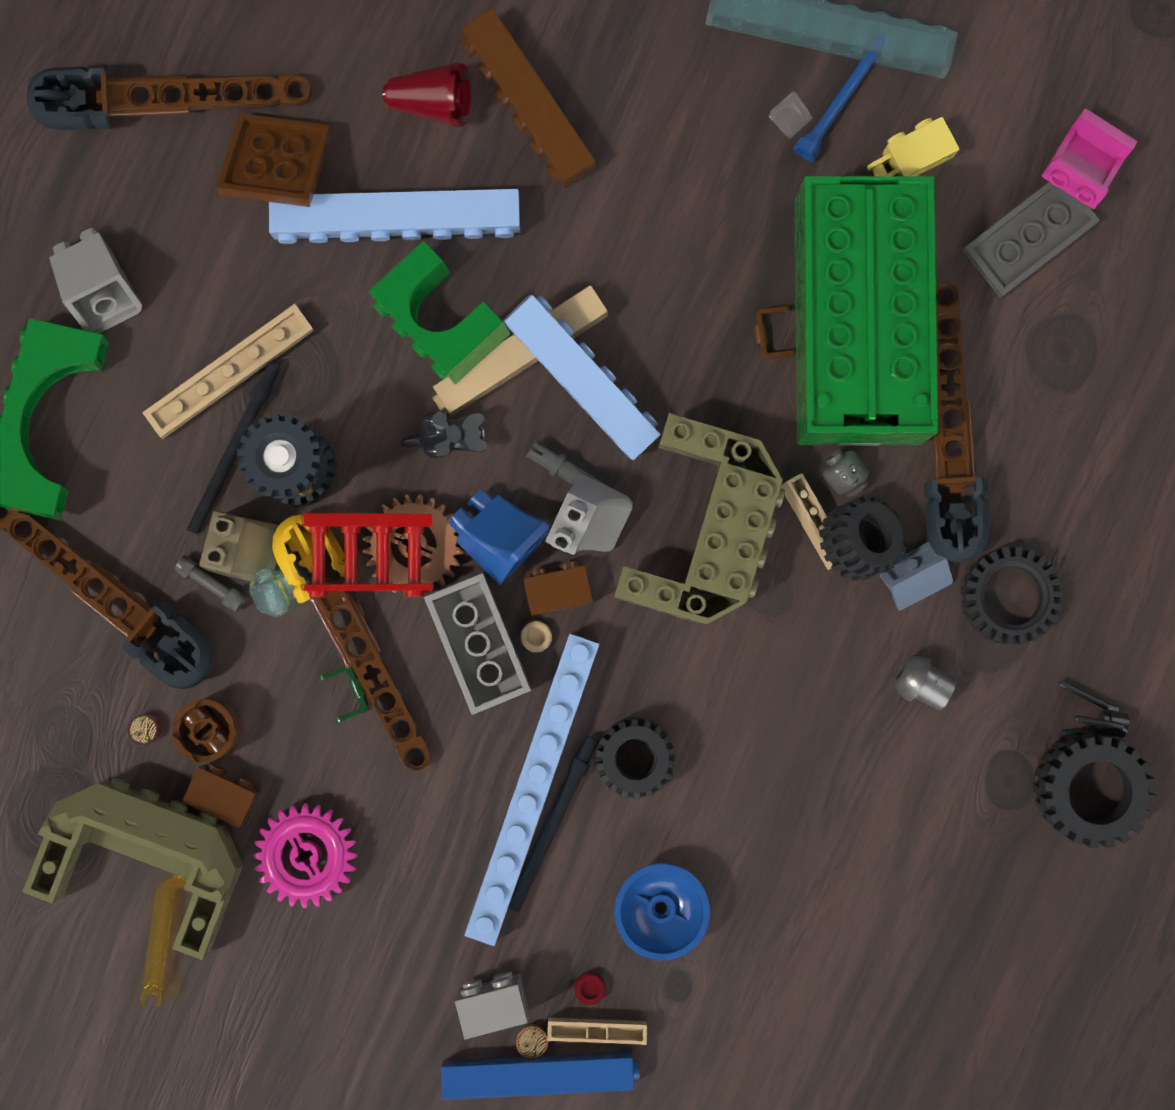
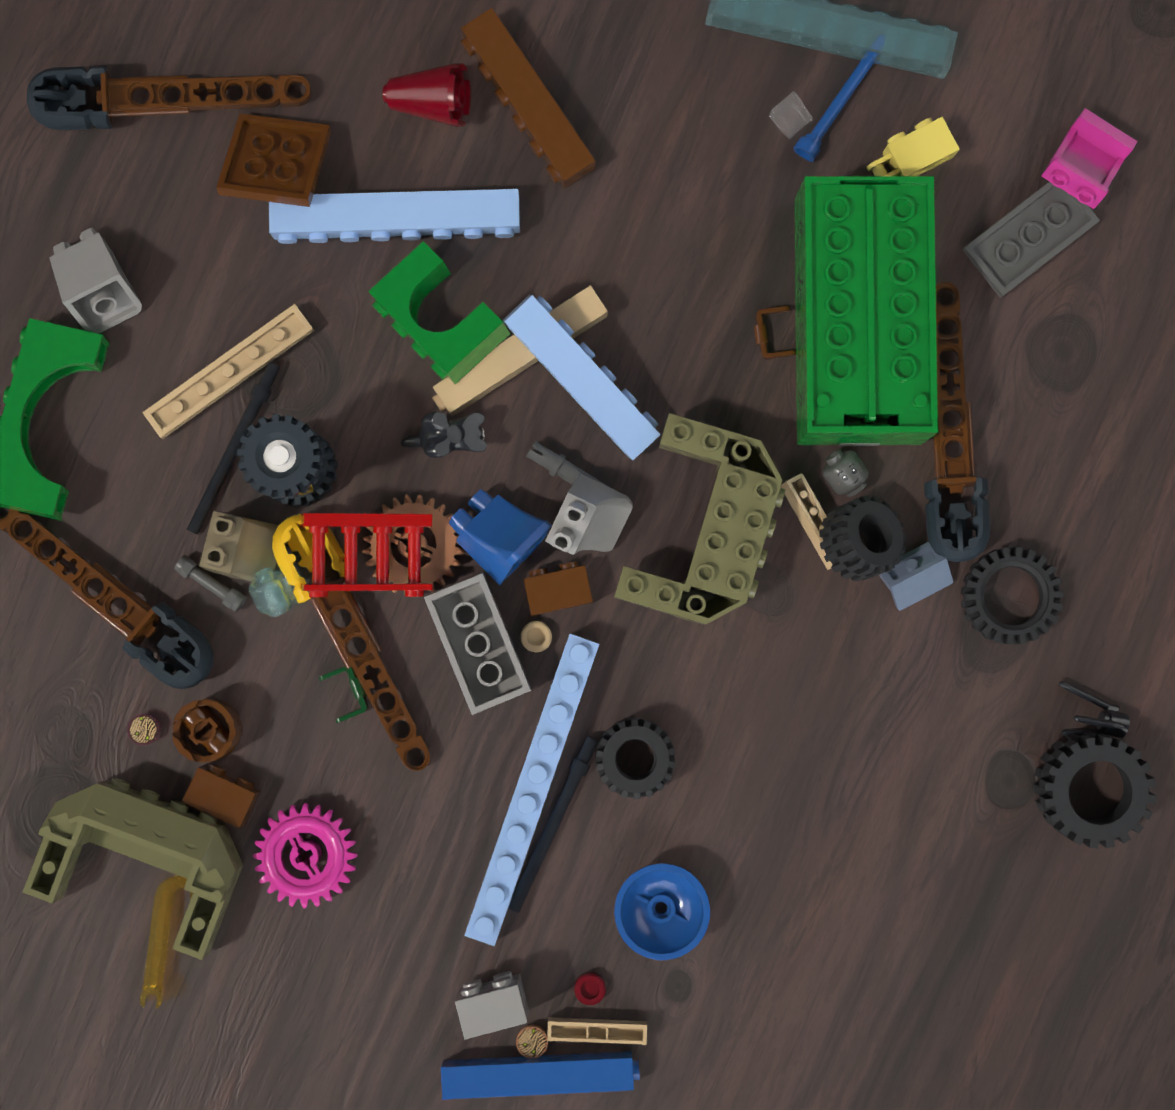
flat silver piece [895,656,956,710] -> none

